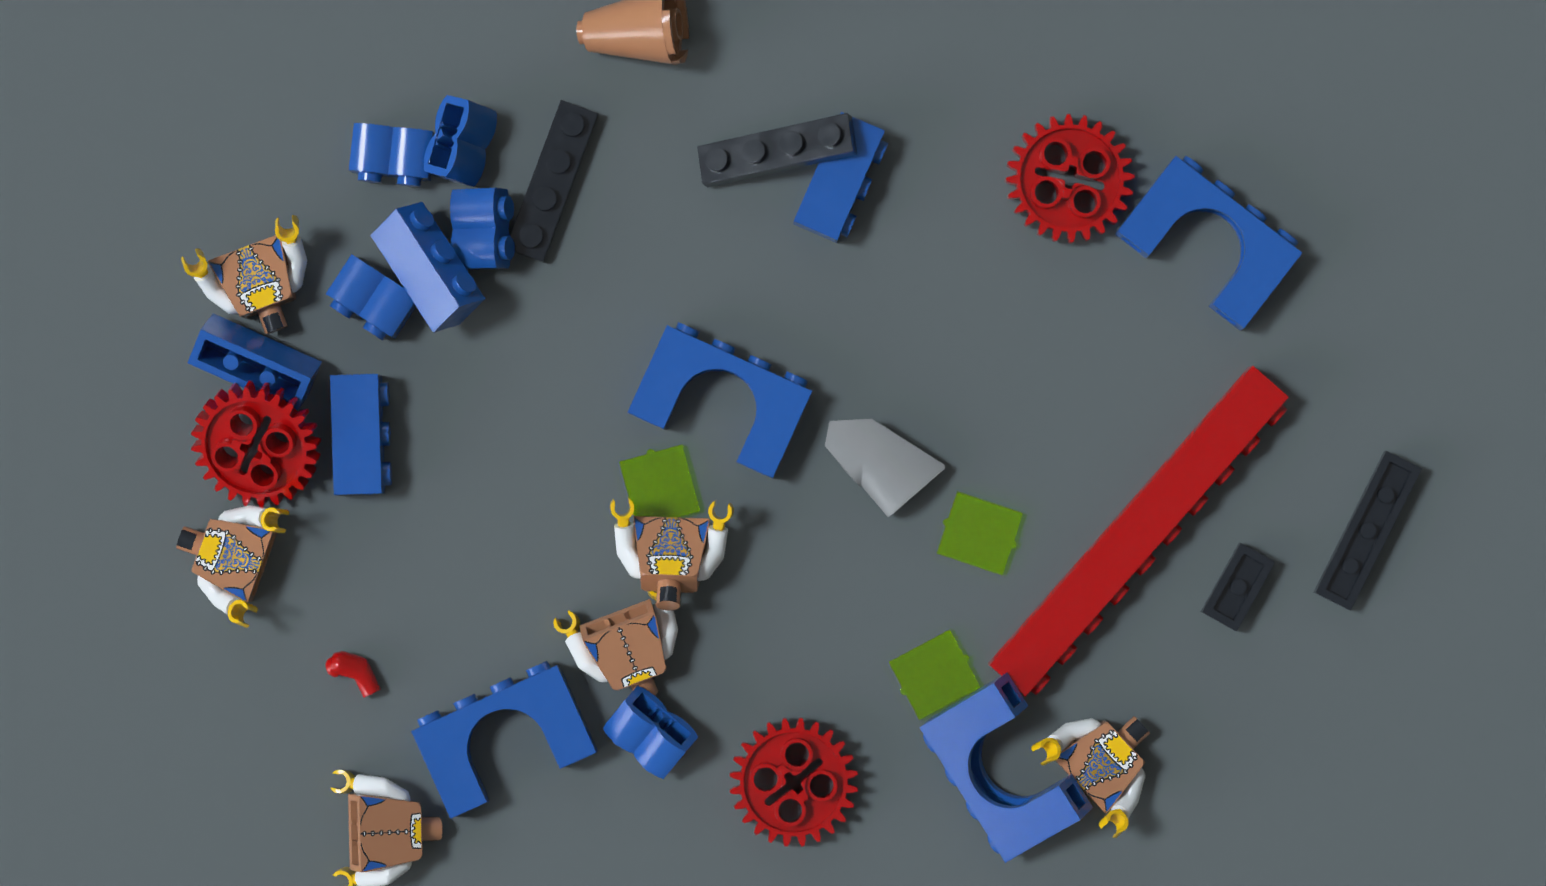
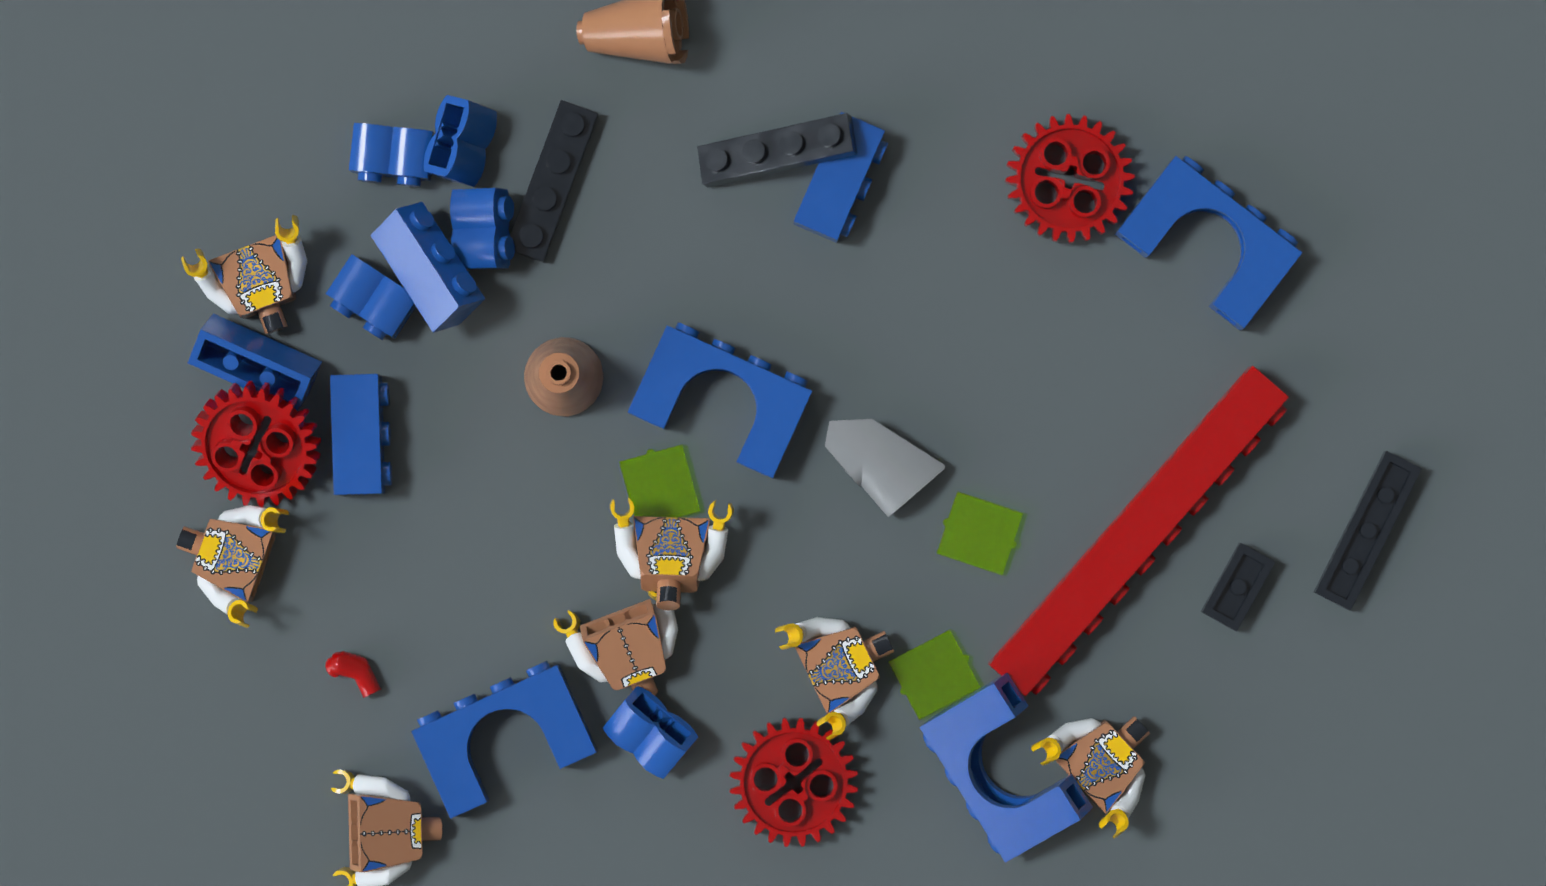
none -> nougat cone [524,337,604,417]
none -> torso [775,617,894,740]

